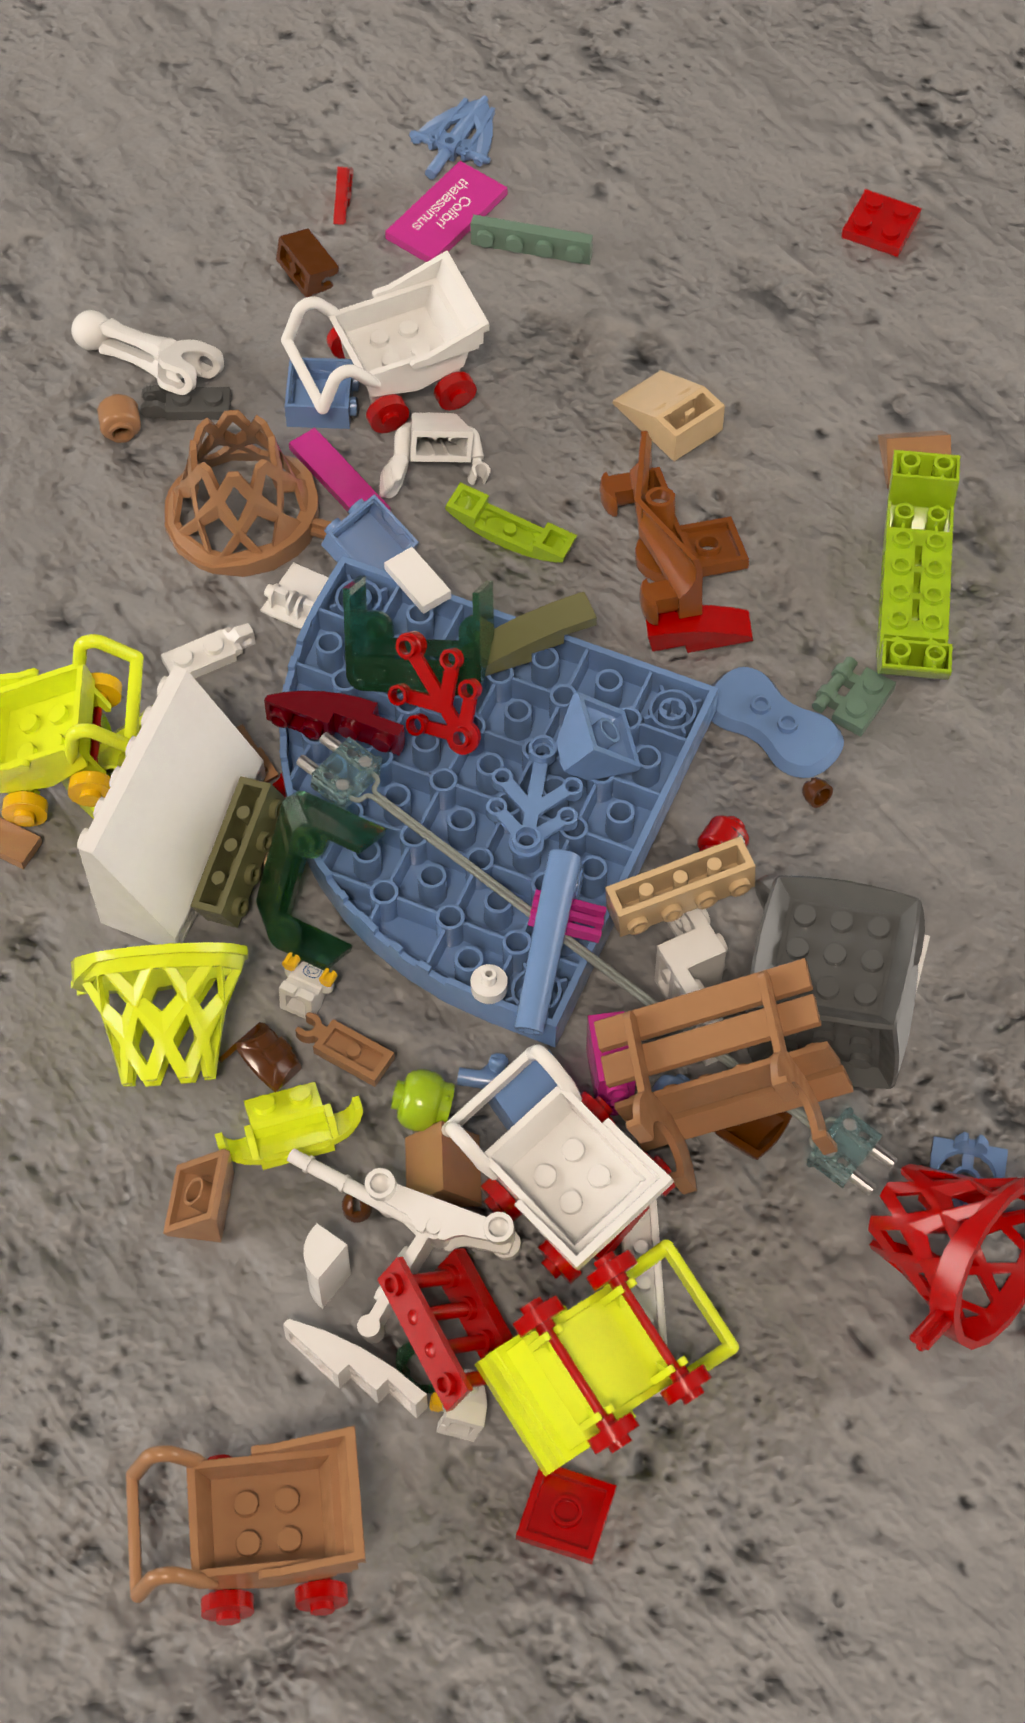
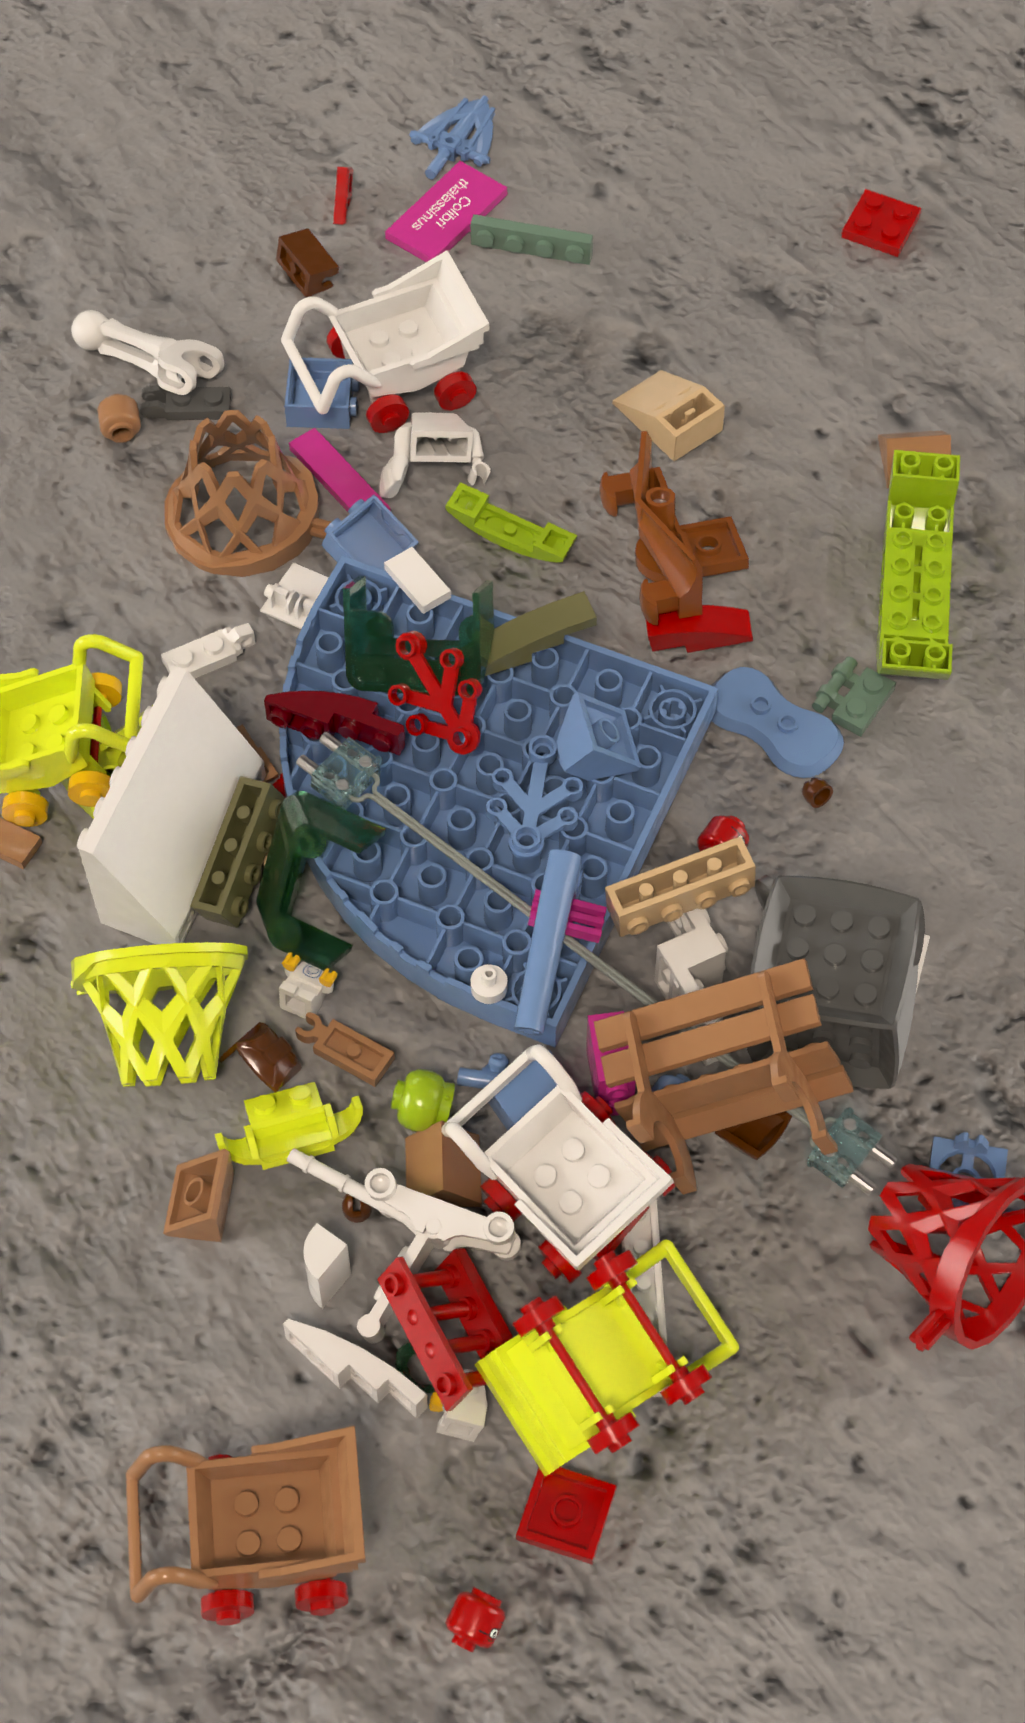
none -> red head [445,1587,506,1653]

